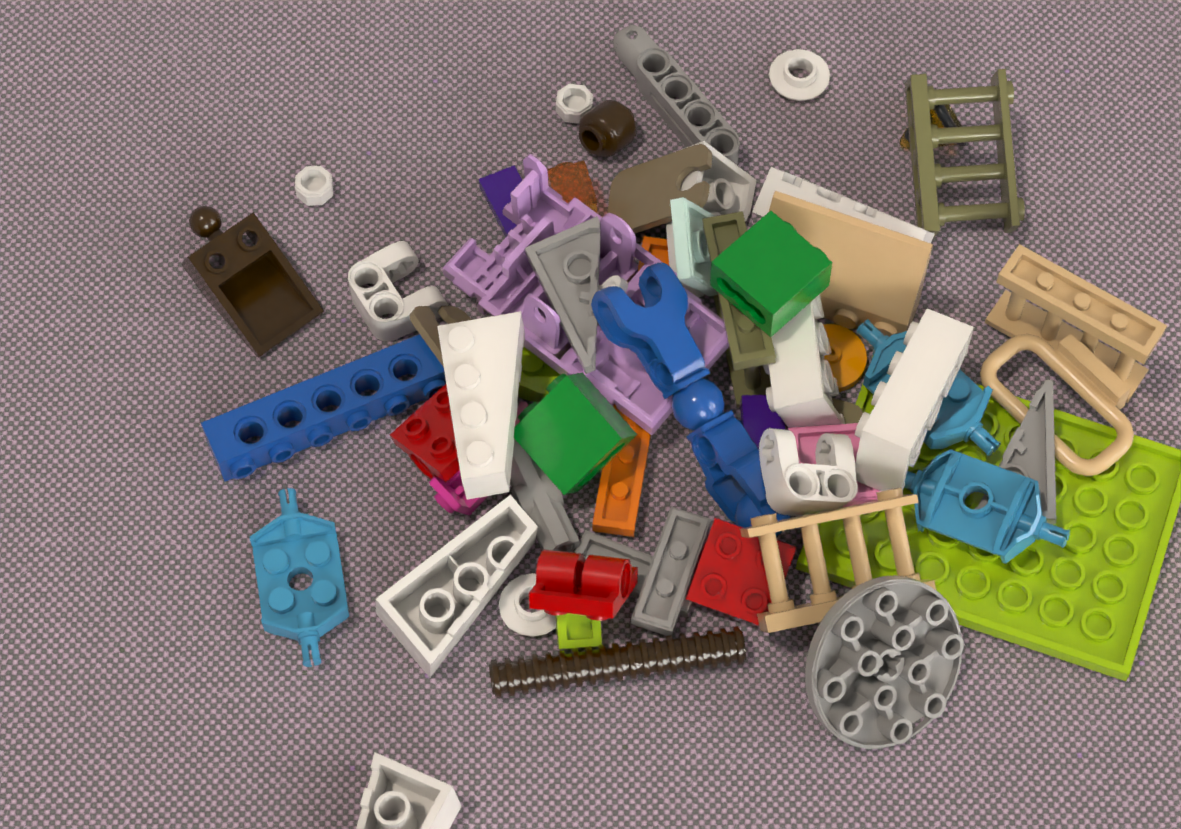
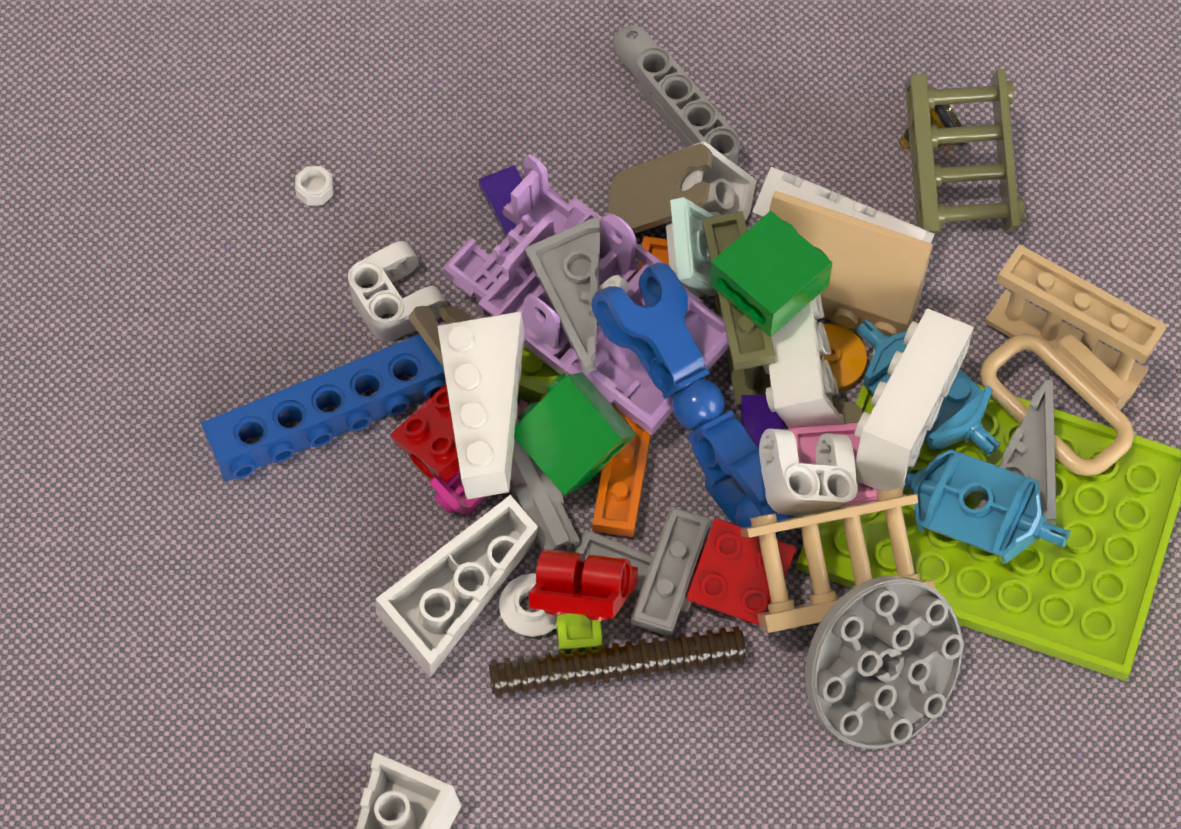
dark brown slope [181,206,324,358] -> none
dark azure plate [250,488,349,667] -> none
clear orange brick [547,160,597,213] -> none
white tile [556,84,593,123] -> none
dark brown head [579,100,636,158] -> none
white piece [769,49,830,101] -> none

